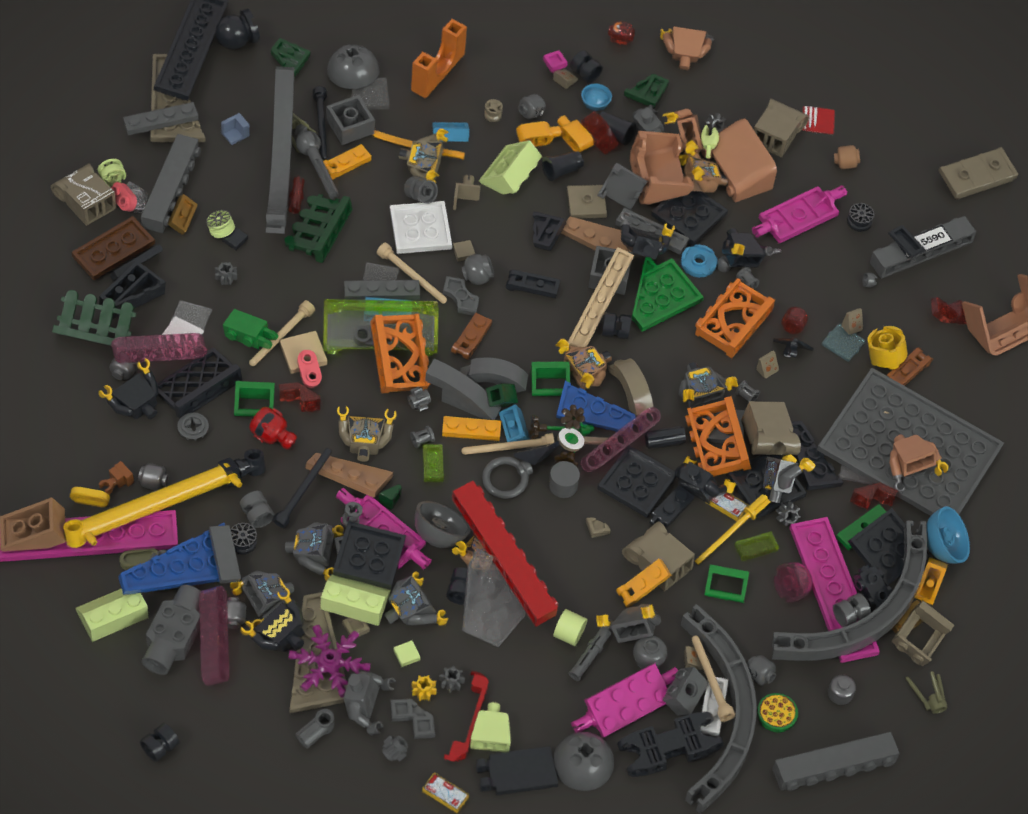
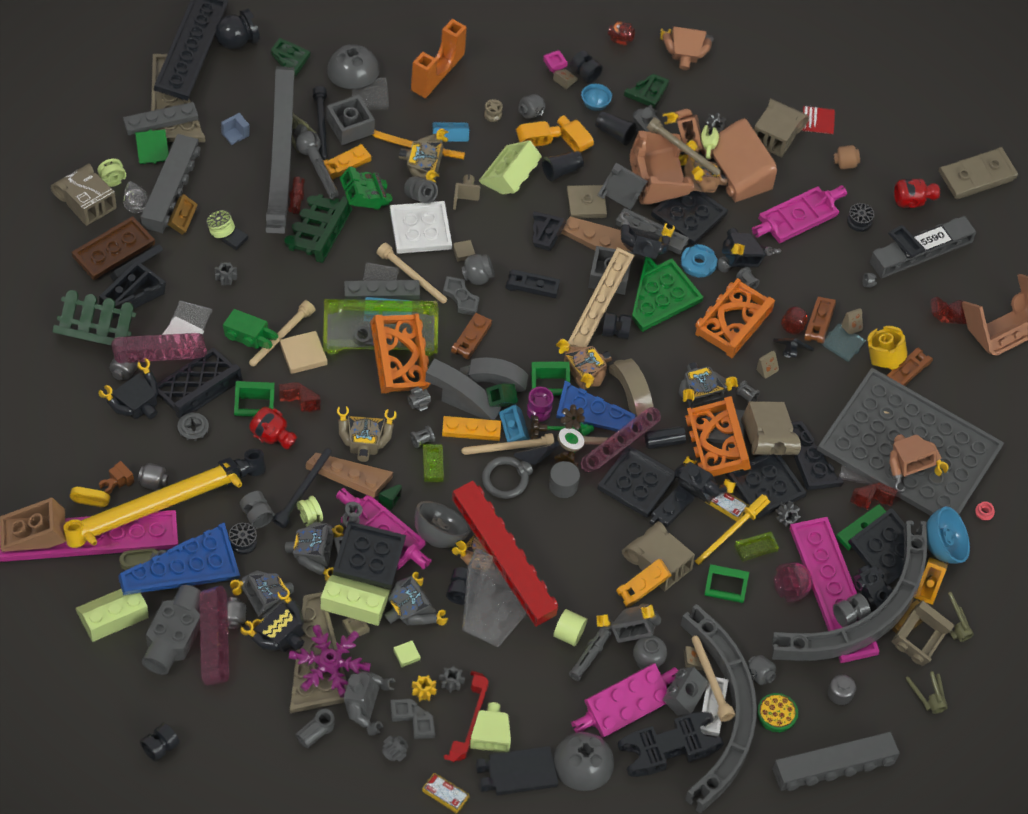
coral plate [111,182,137,212] -> none
dark grey tile [209,525,241,583] -> none
coral plate [297,350,322,388] -> none
clear red slope [581,111,619,154] -> none
dark tan tile [586,518,611,538] -> none
dark grey torso [763,454,815,503] -> none
none -> green piece [135,129,169,164]
none -> yellowish green wheel [297,496,323,526]
none -> green hips [340,166,393,210]
none -> magenta wheel [527,387,554,422]
none -> dark tan piece [647,117,720,176]
none -> dark orange plate [805,297,836,344]
none -> red piece [894,178,940,208]
none -> olive plant [948,592,974,642]
none -> coral plate [975,502,995,520]

